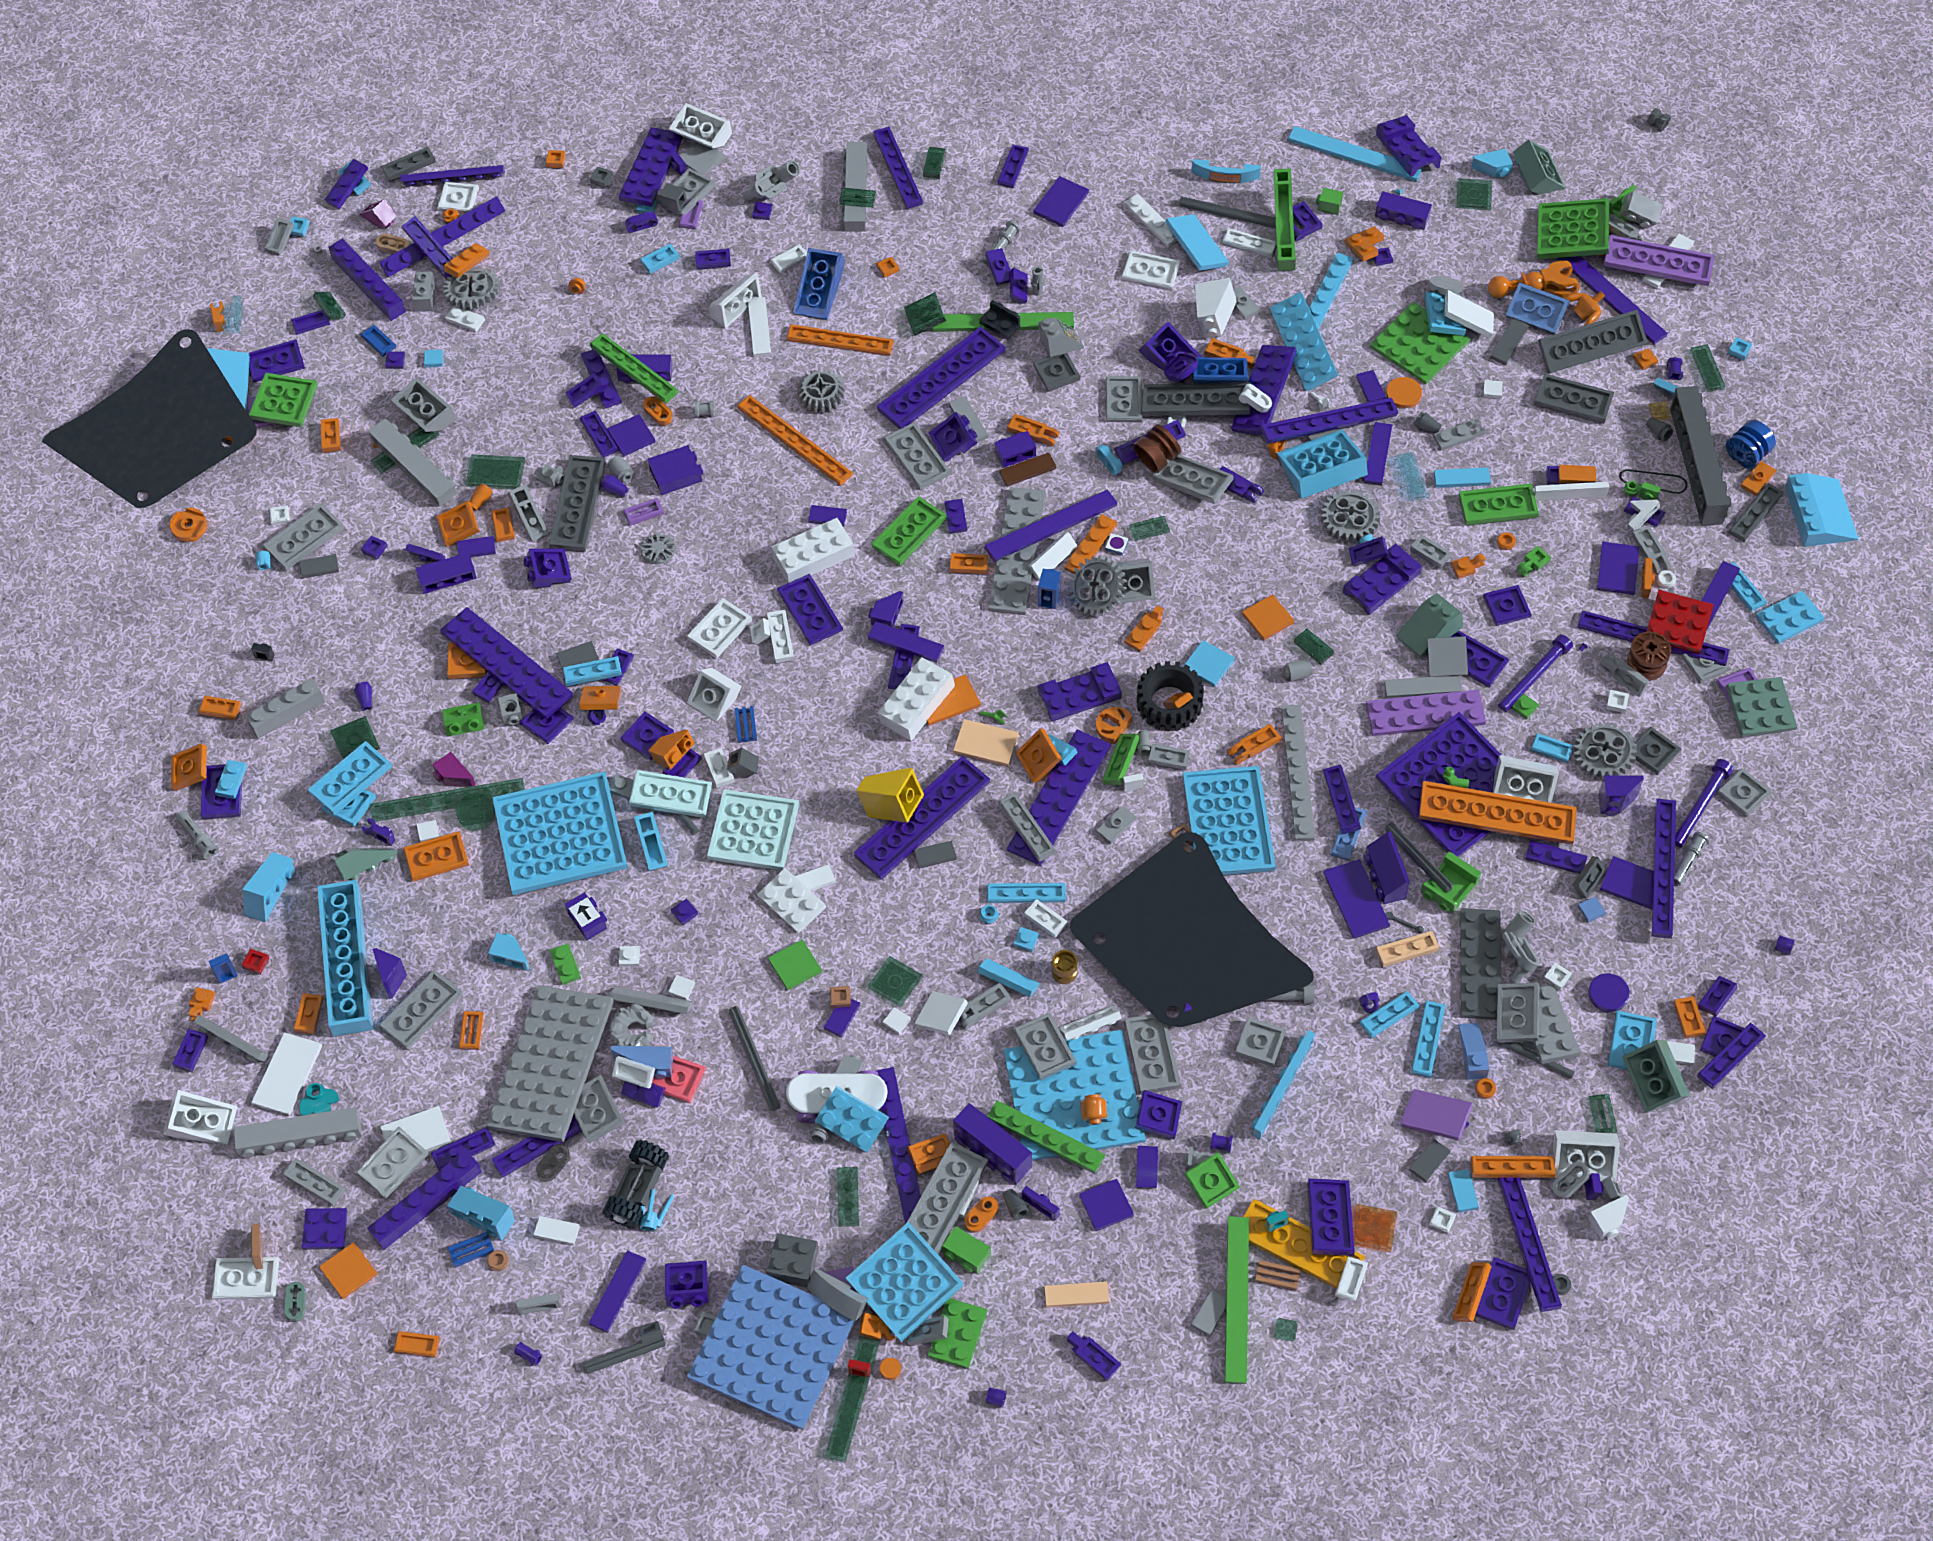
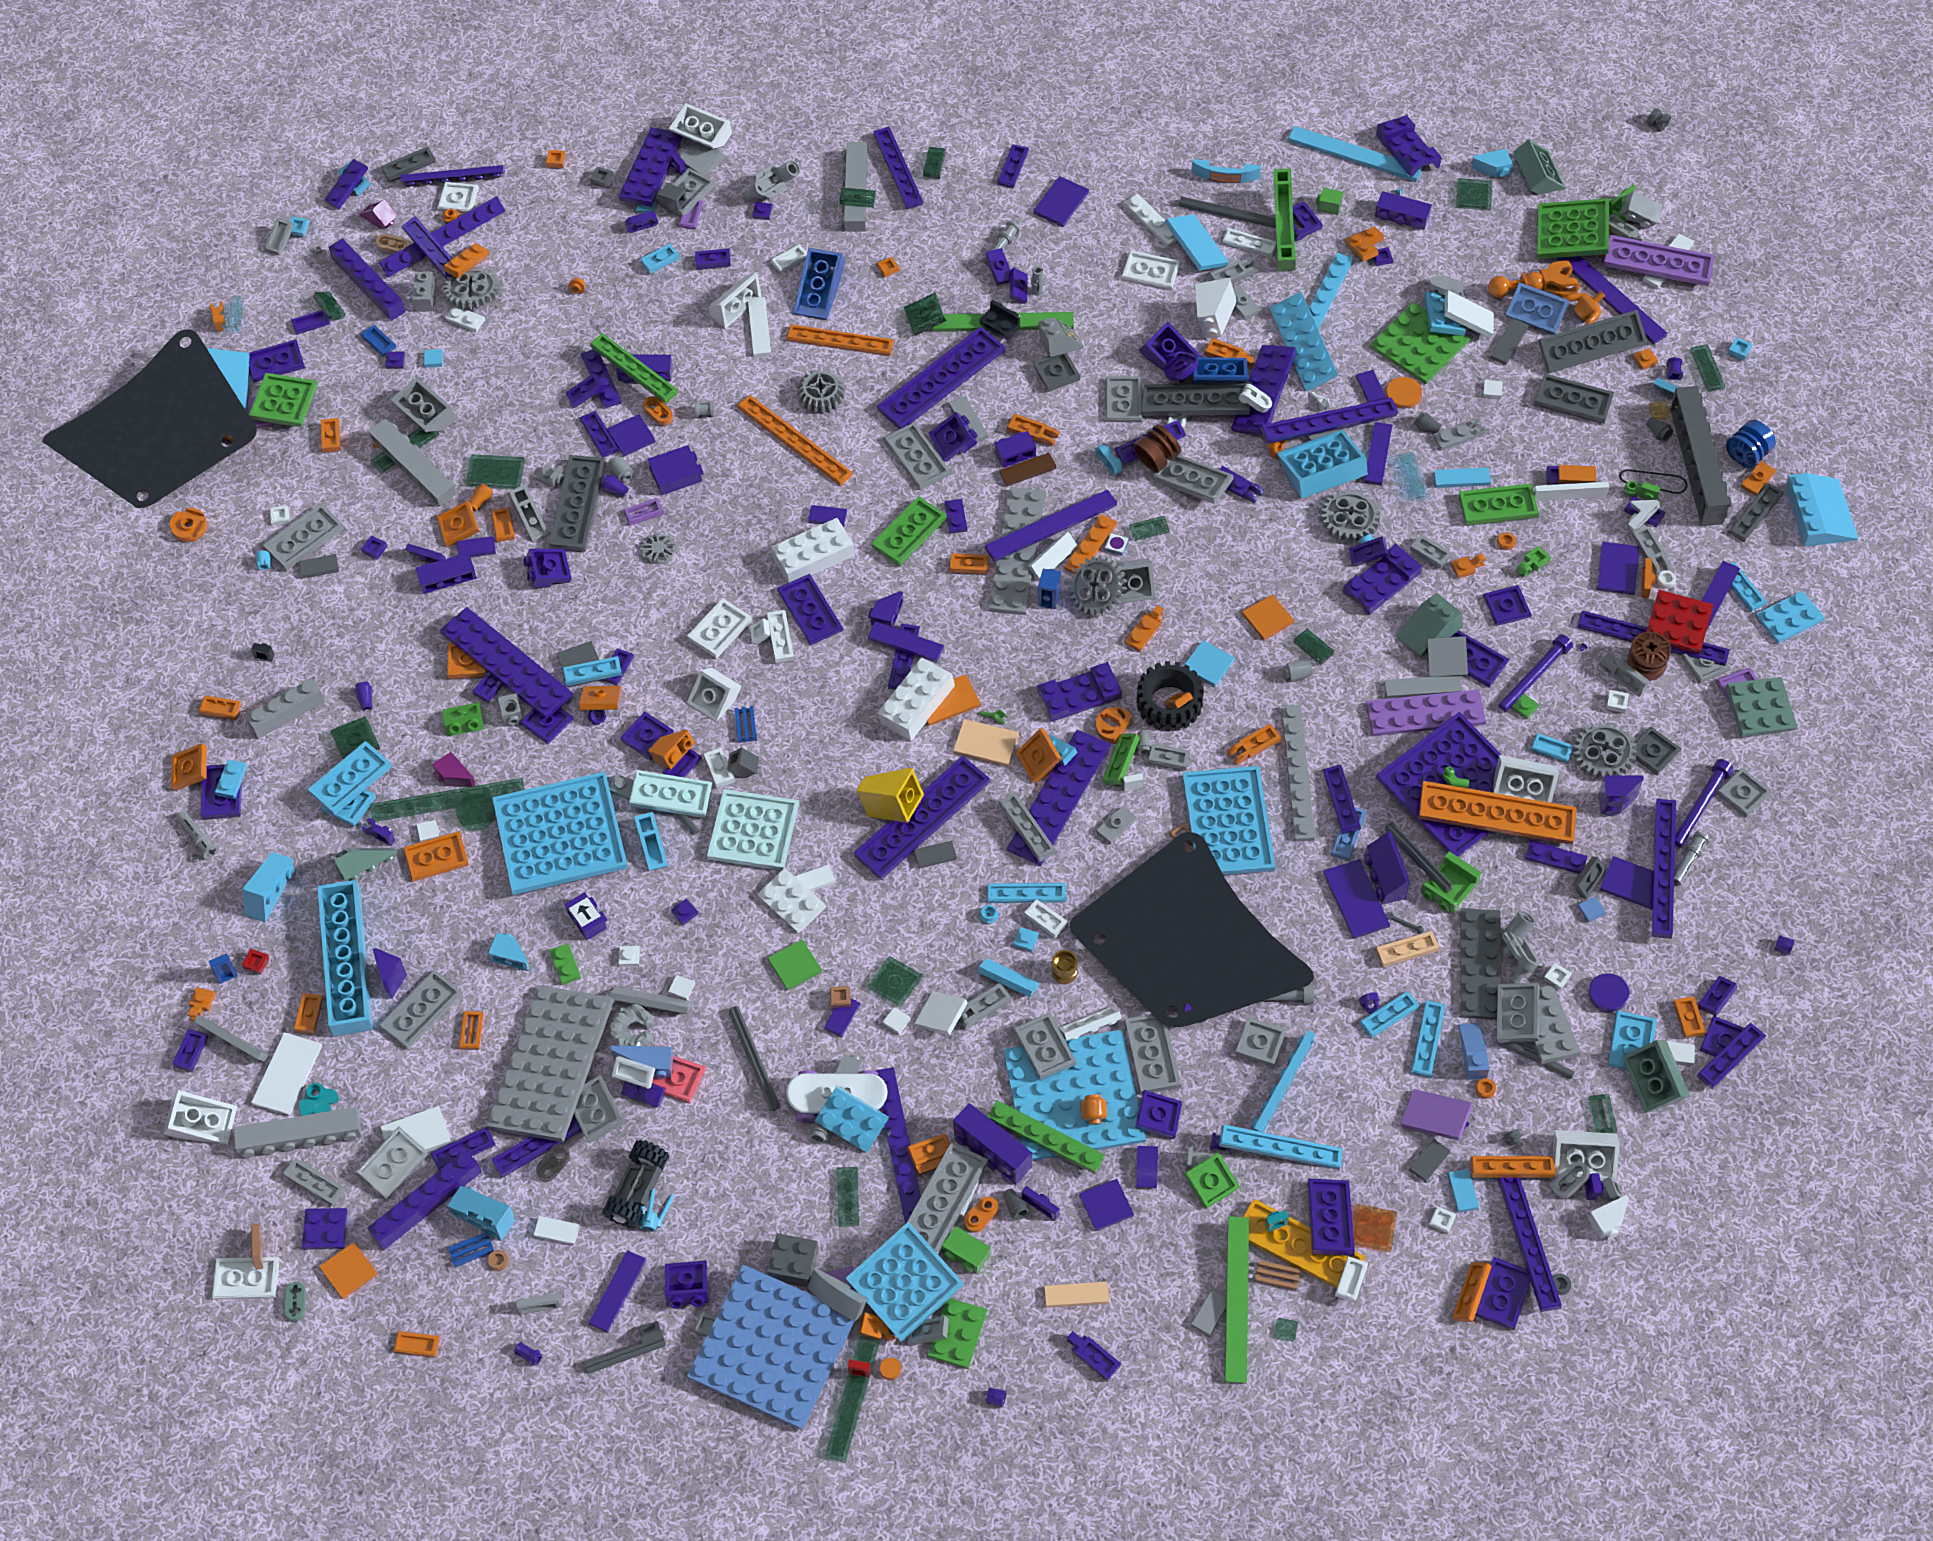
none -> light grey hinge [1209,258,1259,283]
none -> medium azure tile [1219,1124,1343,1169]

